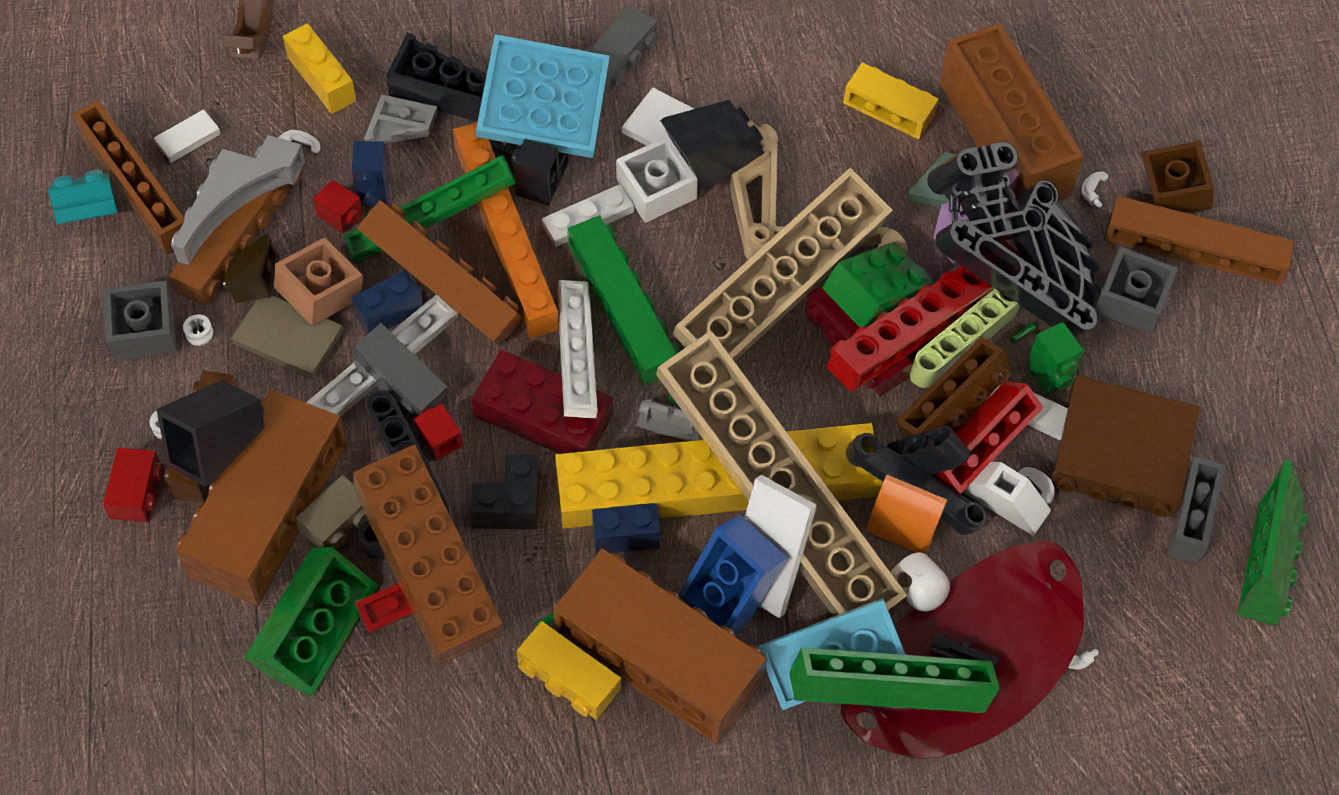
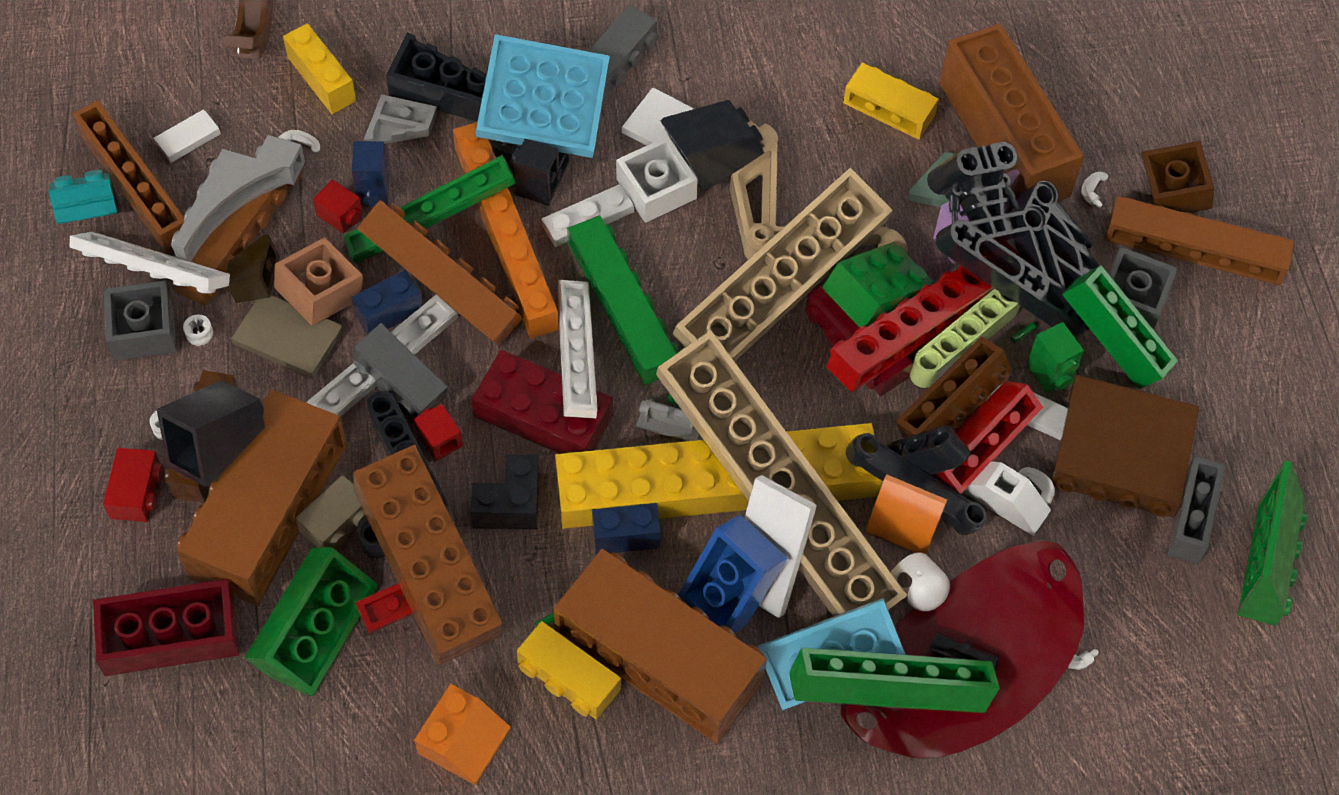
none -> white plate [70,232,230,293]
none -> dark red brick [93,579,239,676]
none -> orange slope [414,683,511,786]
none -> green brick [1062,265,1178,389]

